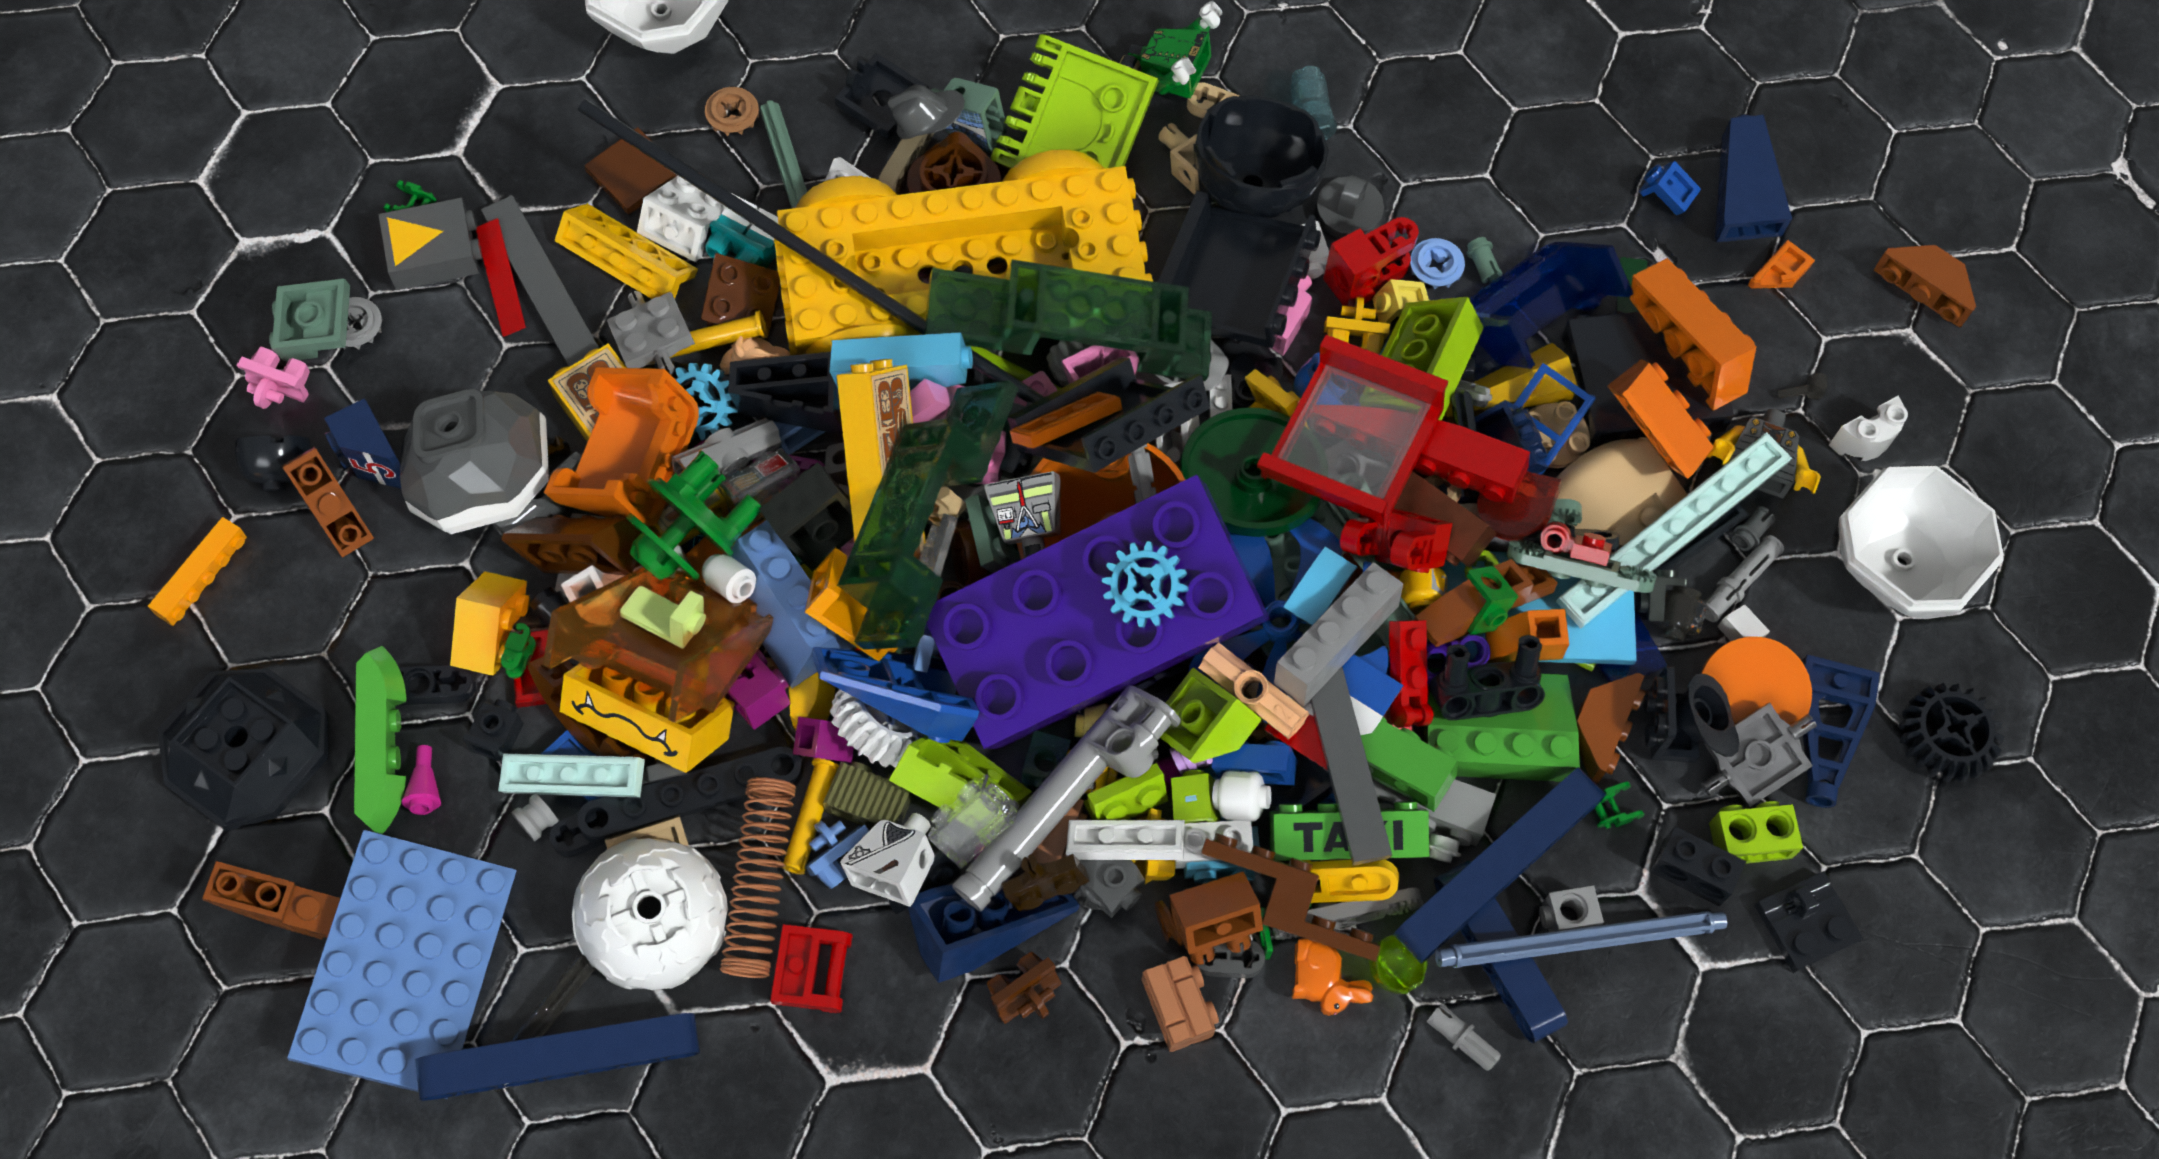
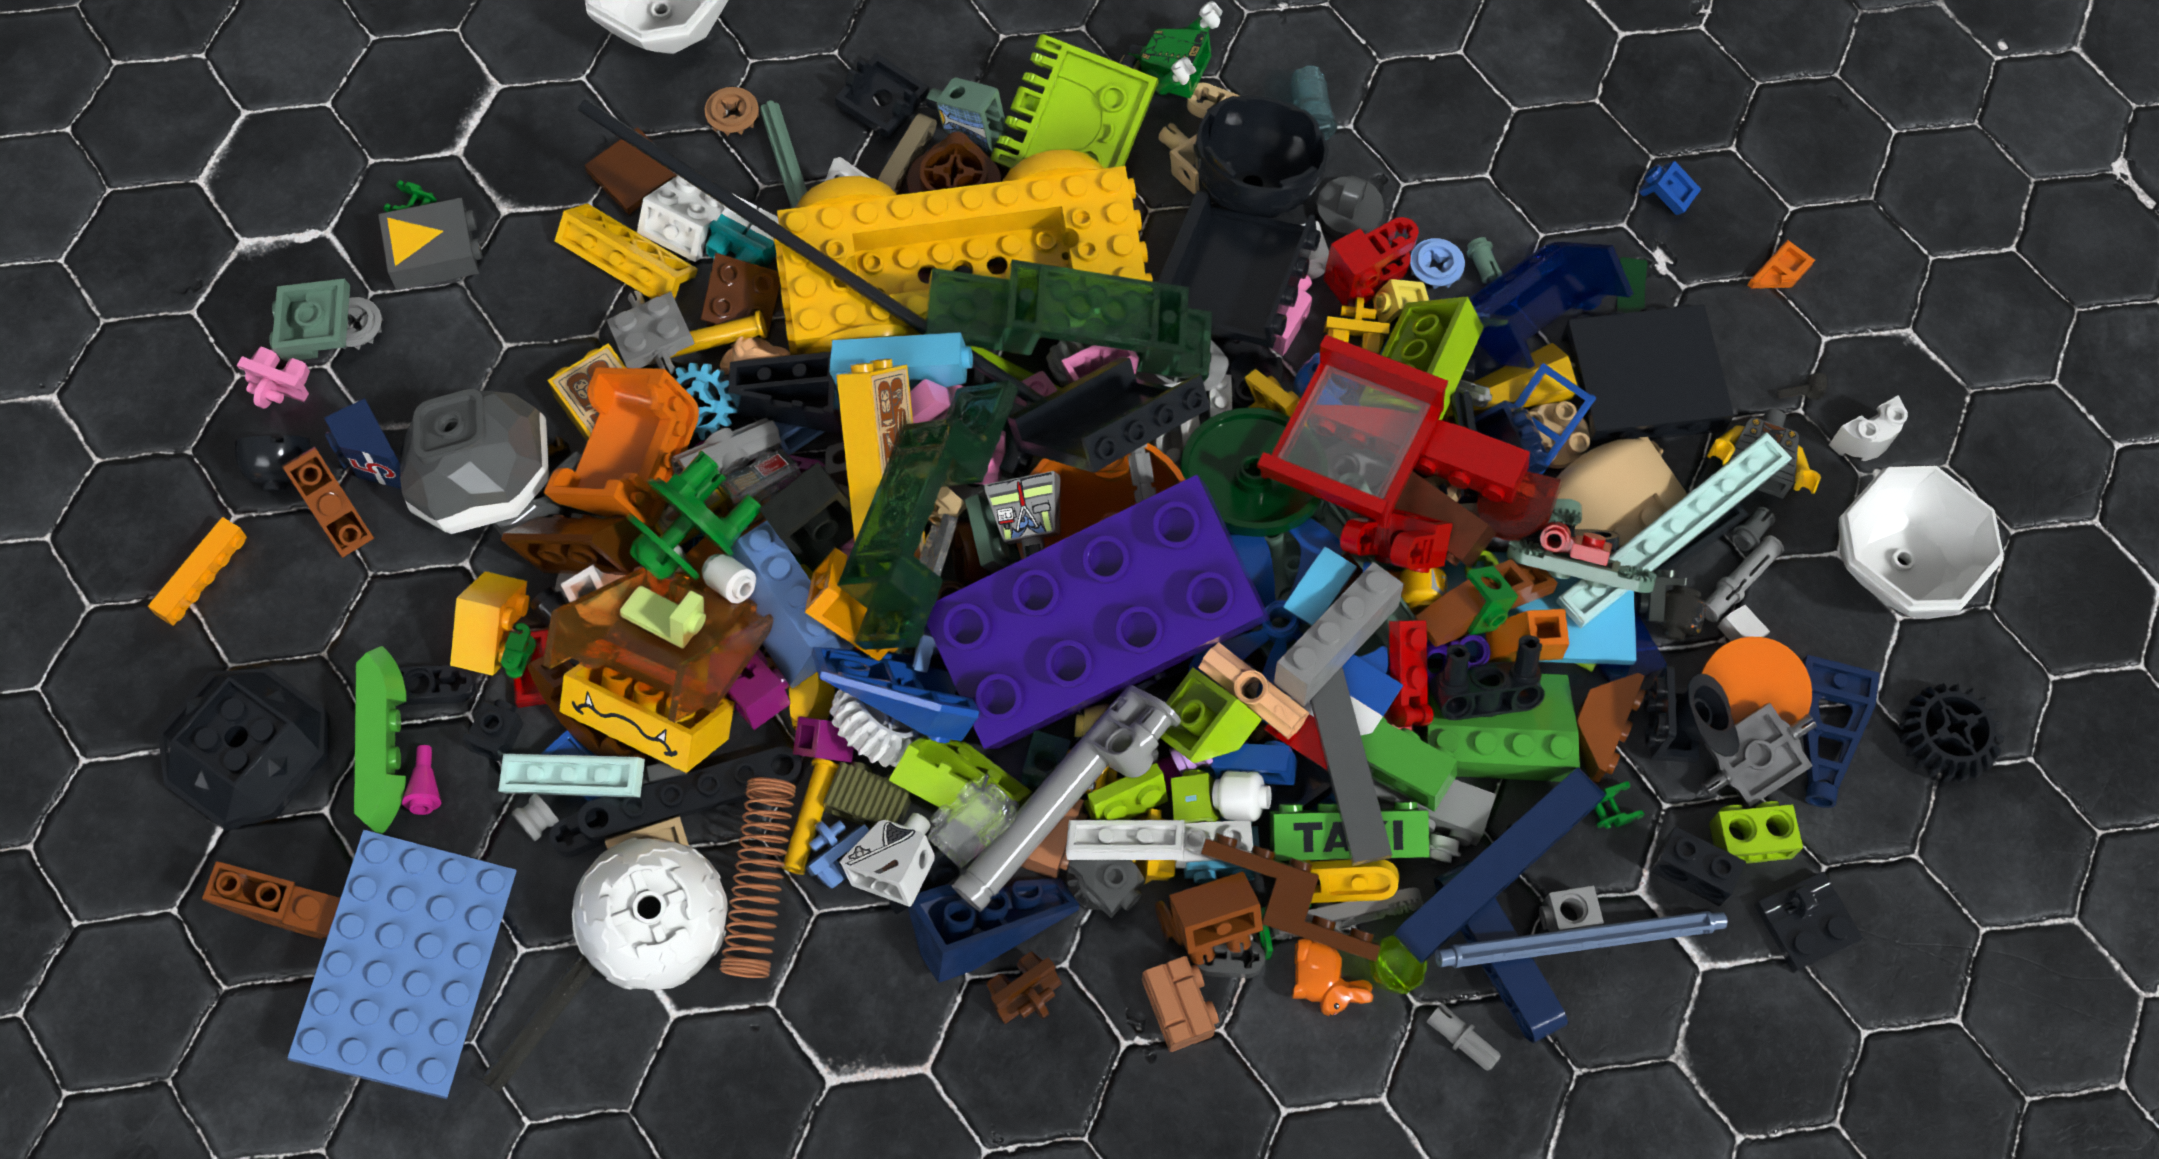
dark blue beam [415,1013,700,1101] -> none
red sticker [476,218,526,337] -> none
dark grey tile [481,195,599,367] -> none
red plate [770,924,853,1013] -> none
dark grey piece [888,84,965,140] -> none
dark brown plate [1002,854,1090,911] -> none
orange tile [1010,392,1122,449] -> none
medium azure gear [1102,541,1189,628] -> none
orange slope [1607,359,1714,479] -> none
orange wedge [1630,258,1757,411] -> none
dark blue slope [1715,114,1792,242] -> none
dark orange slope [1874,245,1976,328] -> none

